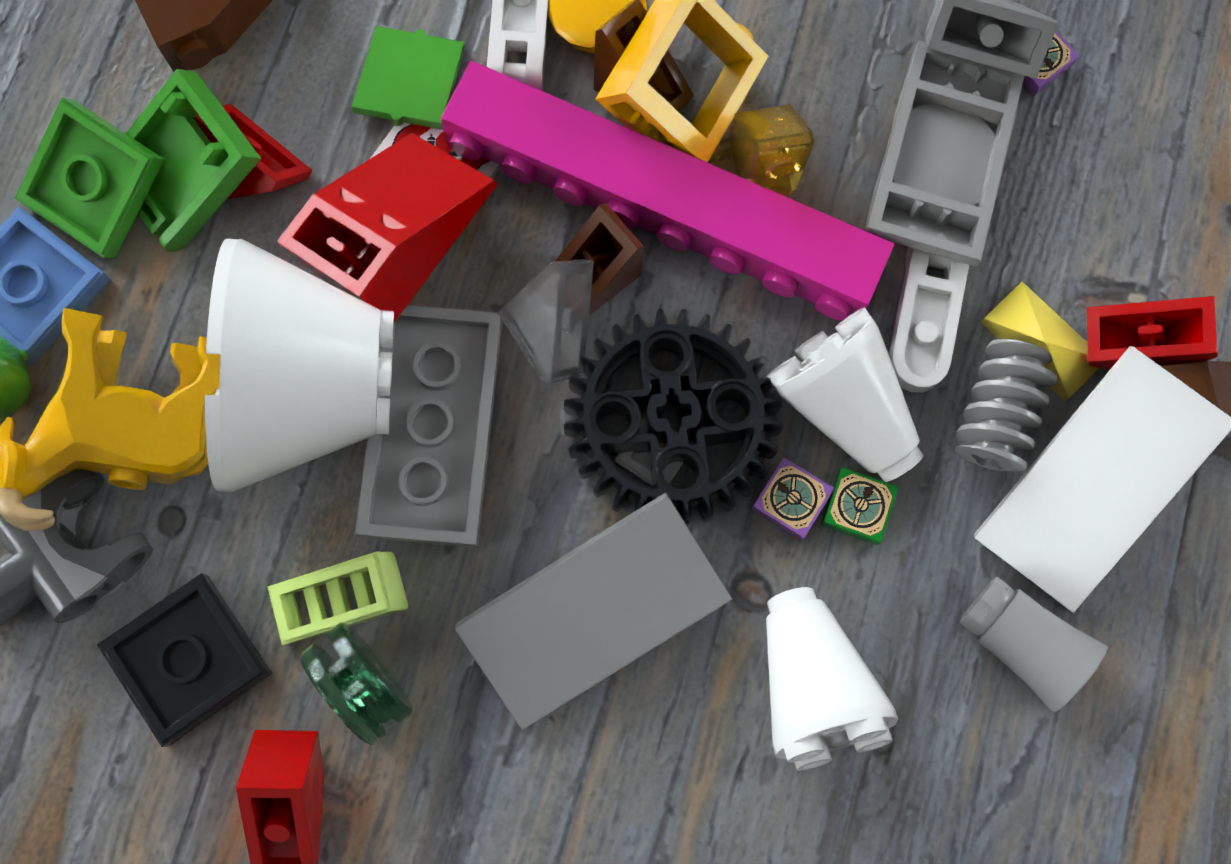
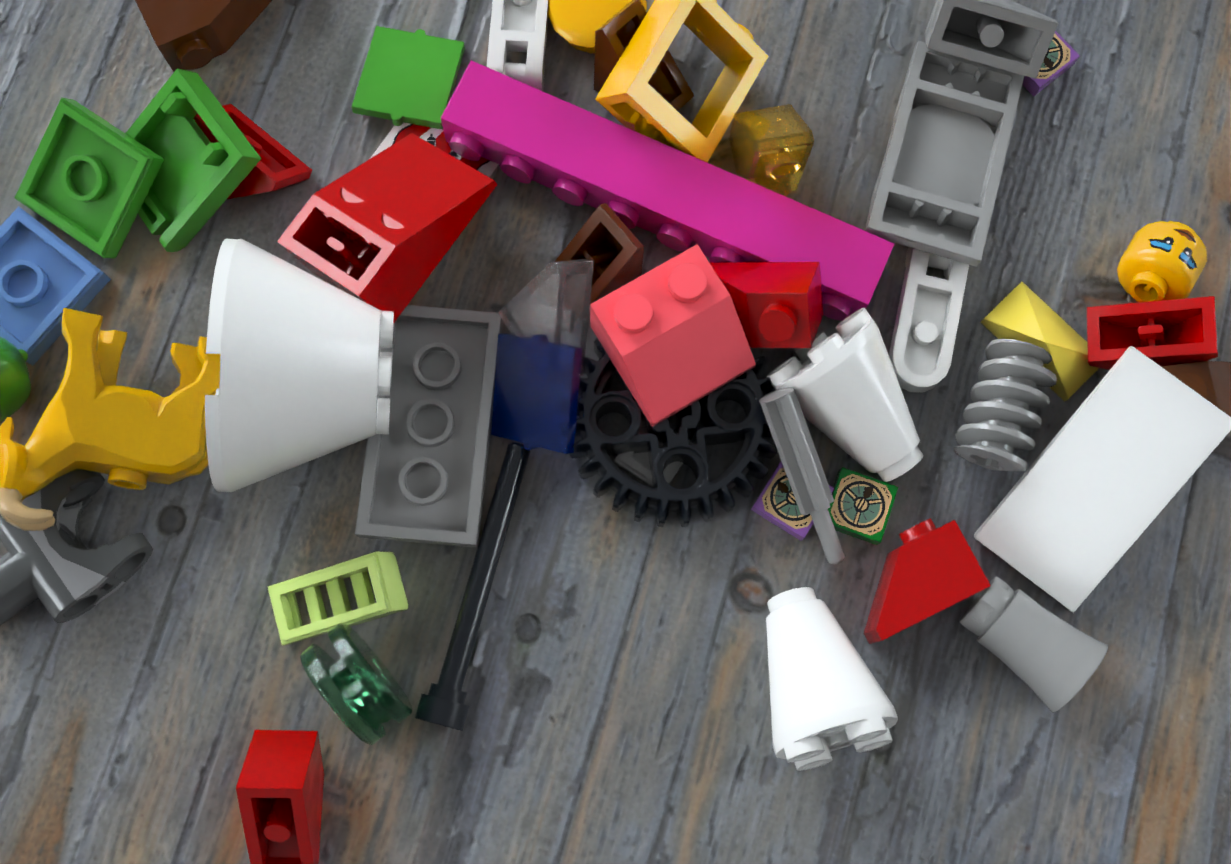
black tile [97,573,272,747] -> none
light grey tile [455,492,732,730] -> none
none -> black piece [415,442,530,731]
none -> clear blue piece [491,333,582,454]
none -> coral slope [590,244,756,427]
none -> red slope [709,262,823,348]
none -> light grey axle [759,388,845,565]
none -> red slope [864,518,991,644]
none -> yellow head [1117,221,1207,302]

